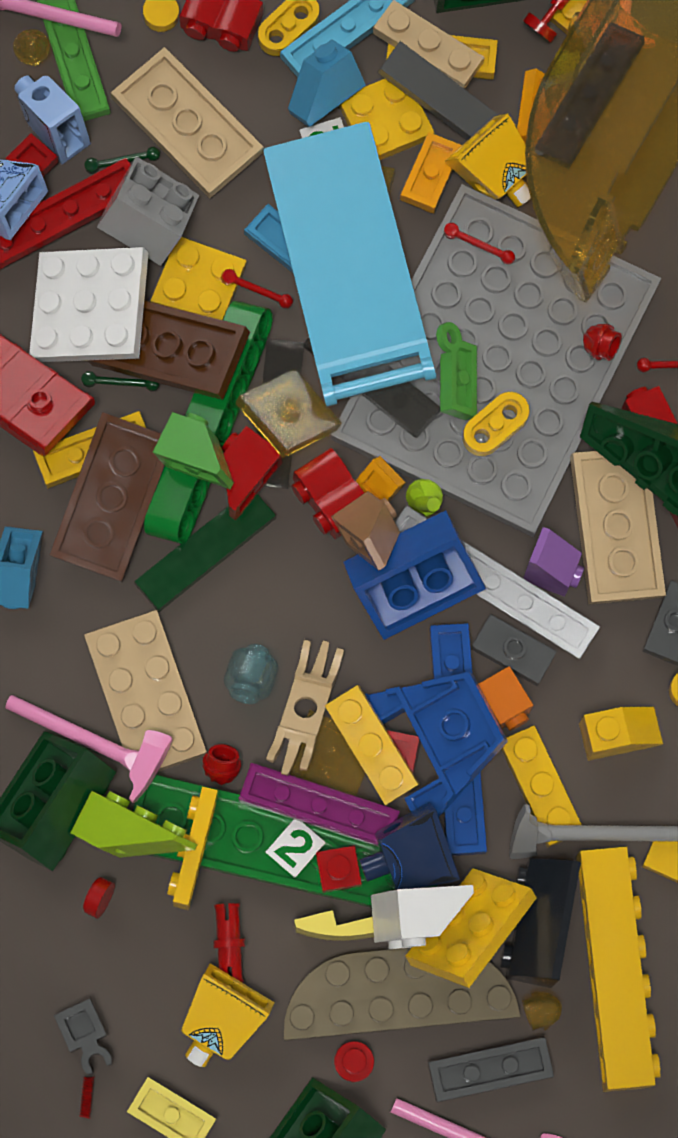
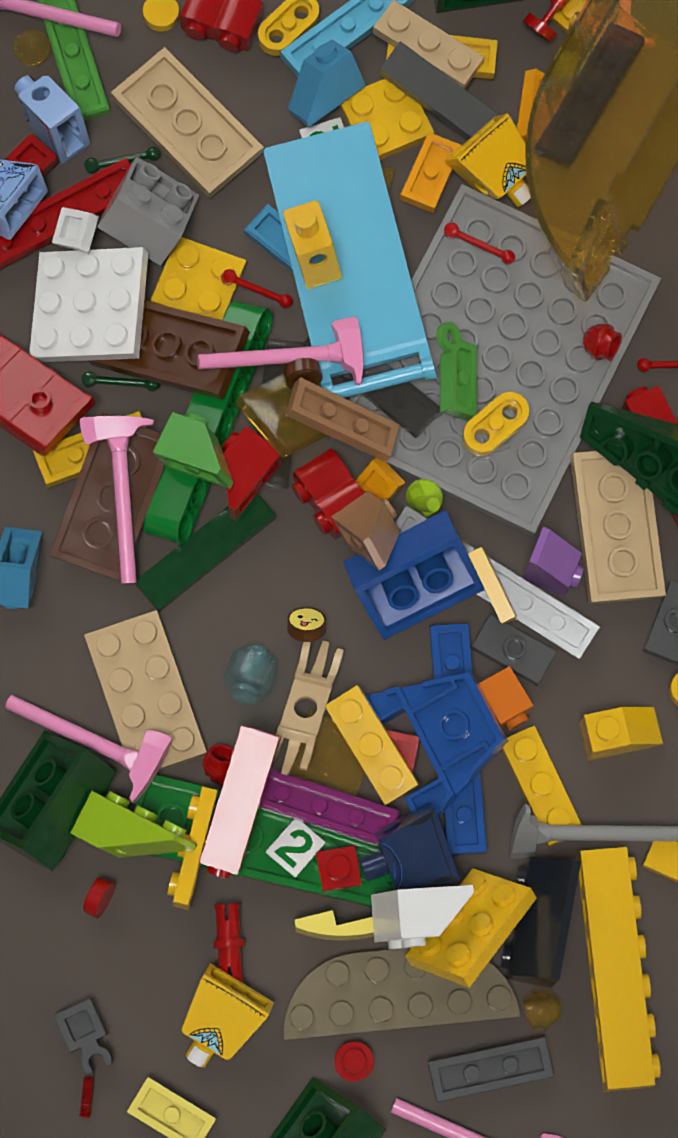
none -> white plate [52,207,99,253]
none -> bright pink piece [80,416,155,584]
none -> bright pink piece [197,317,363,386]
none -> brick [199,725,282,879]
none -> yellow torso [282,200,343,290]
none -> reddish brown tile [283,358,323,389]
none -> medium nougat plate [285,378,400,462]
none -> tile [287,607,326,642]
none -> yellow tile [468,547,518,624]

